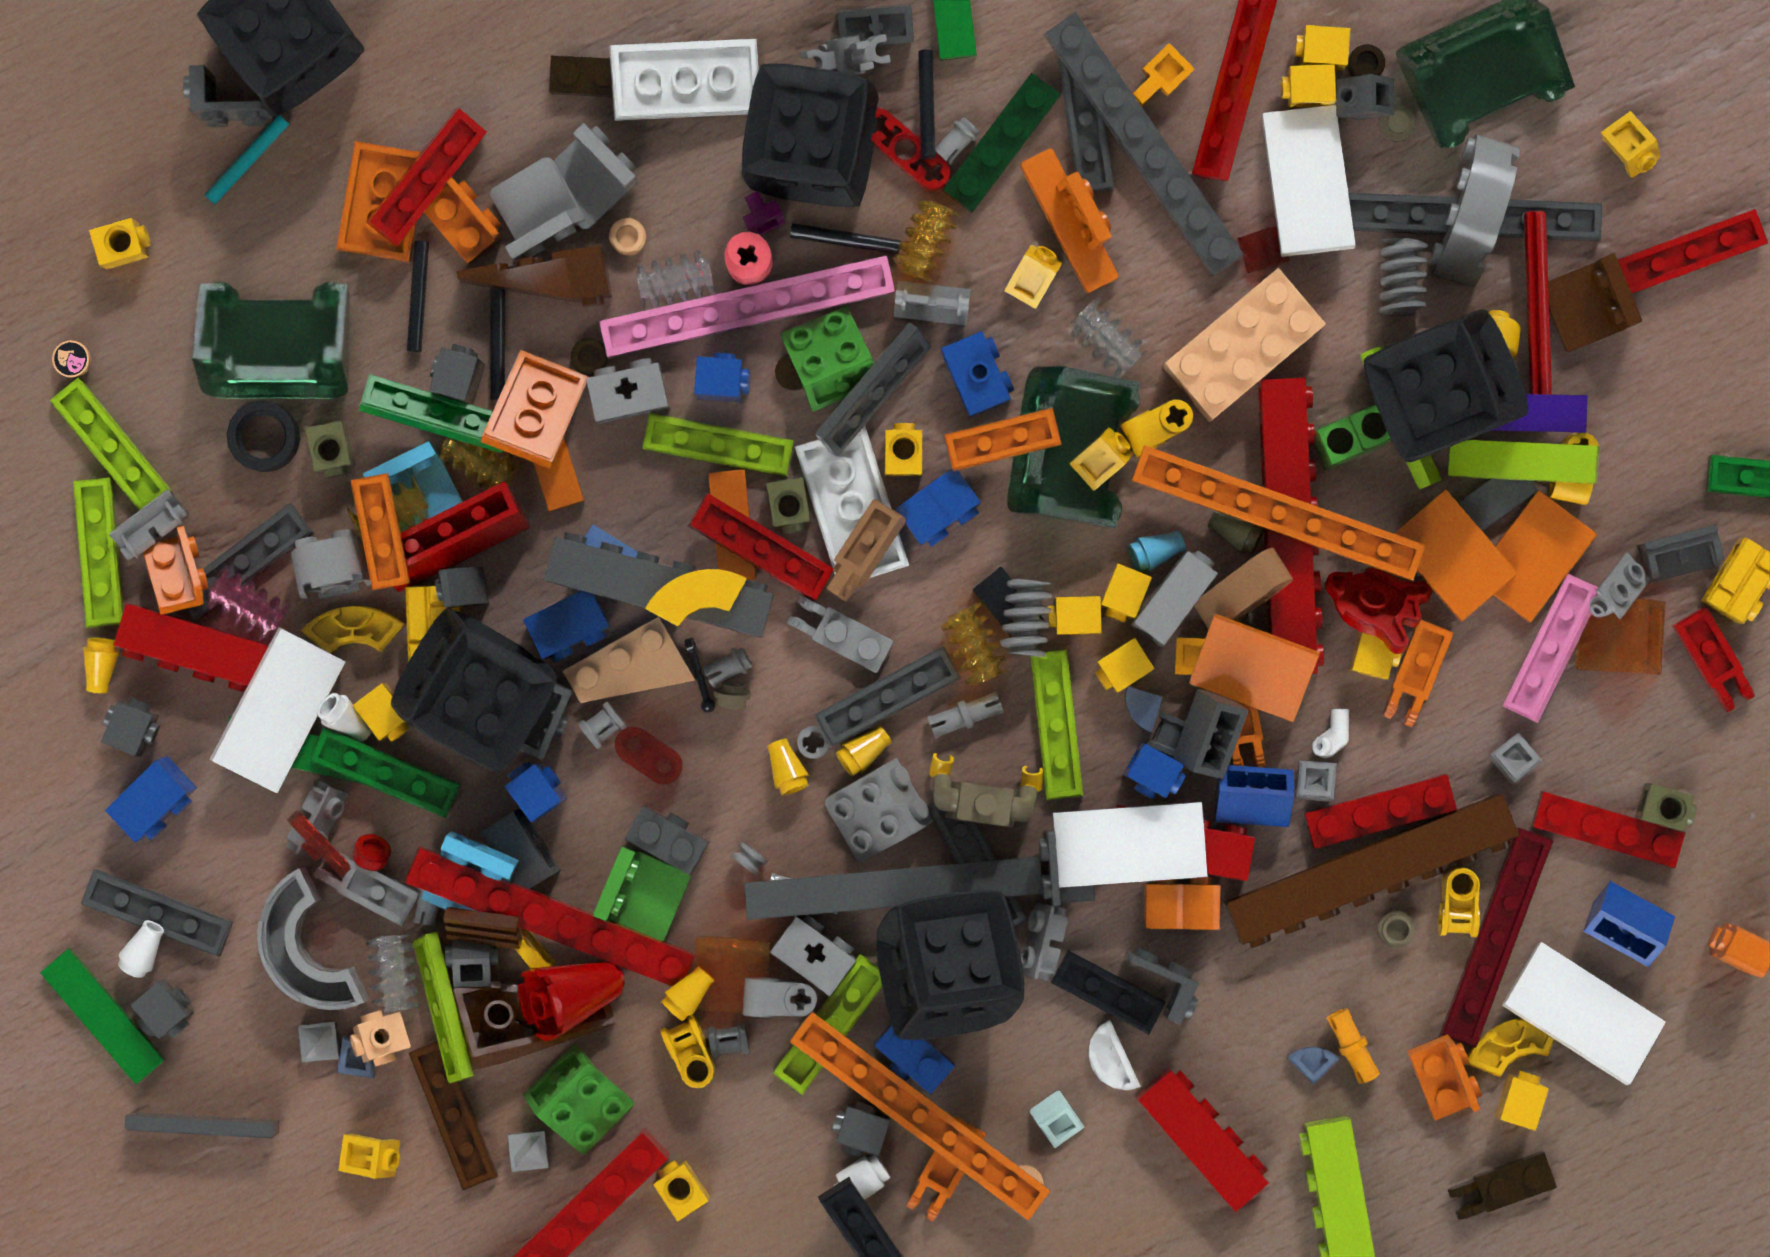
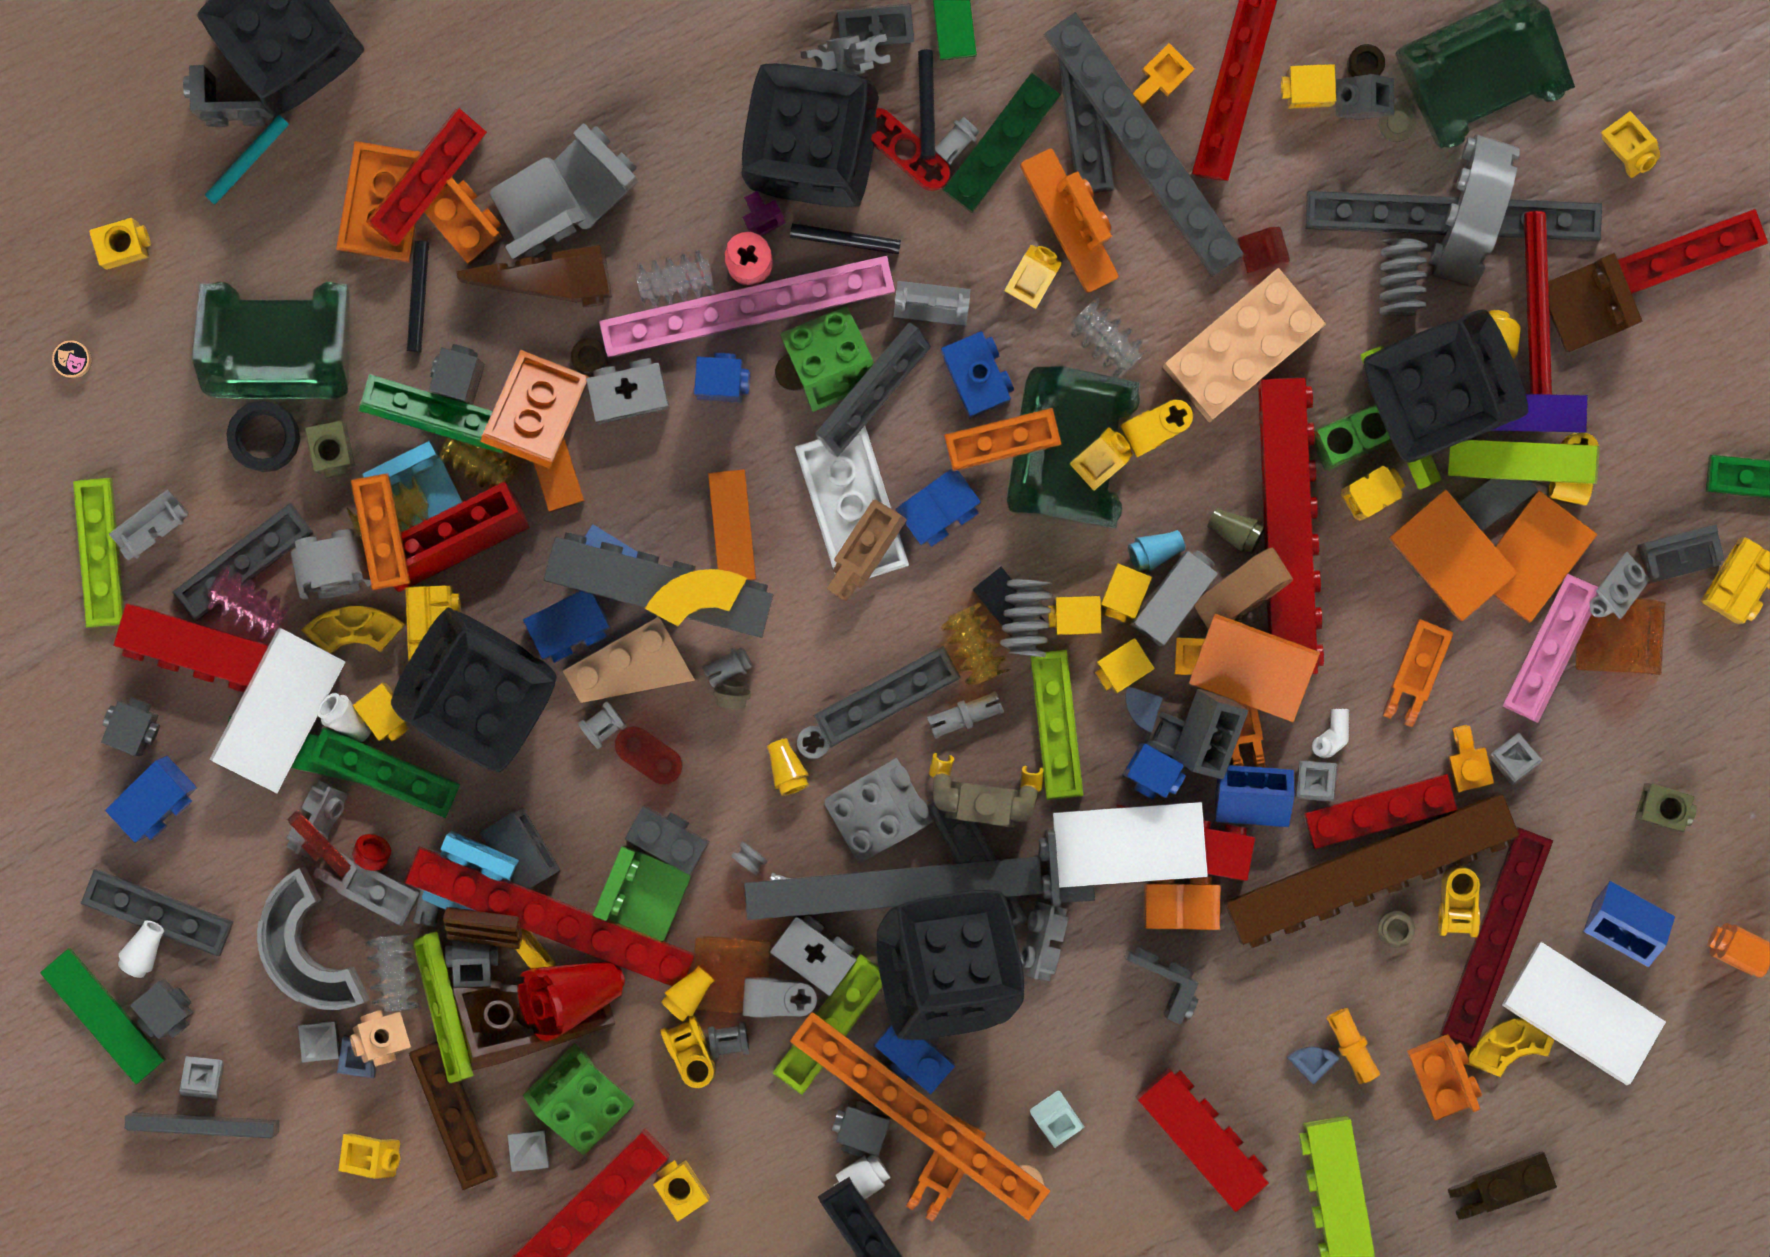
lime tile [49,377,173,510] -> none
yellow cone [83,638,120,693] -> none
orange bracket [142,525,209,615] -> none
dark grey slope [435,567,489,608] -> none
black bar [490,289,505,400] -> none
blue brick [504,762,567,822] -> none
dark grey brick [520,682,572,760] -> none
dark brown hinge [549,55,613,97] -> none
white tile [609,39,759,121] -> none
light nougat tile [609,218,647,256] -> none
lime tile [642,413,794,477] -> none
black hinge [684,637,715,713] -> none
red plate [688,493,834,601] -> none
olive brick [766,477,811,534] -> none
light grey hinge [787,596,894,674] -> none
yellow cone [835,725,892,776] -> none
yellow brick [885,423,922,477] -> none
clear yellow piece [893,200,961,284] -> none
black tile [1051,950,1166,1035] -> none
white tile [1088,1019,1141,1090] -> none
orange plate [1131,445,1426,581] -> none
white tile [1262,105,1356,257] -> none
yellow brick [1294,25,1350,71] -> none
red tile [1325,568,1433,654] -> none
yellow brick [1348,631,1402,680] -> none
yellow brick [1495,1071,1549,1131] -> none
red plate [1531,791,1685,868] -> none
red hinge [1672,606,1755,712] -> none
none -> light grey tile [179,1056,224,1099]
none -> yellow brick [1341,465,1405,521]
none -> light orange plate [1448,725,1494,792]

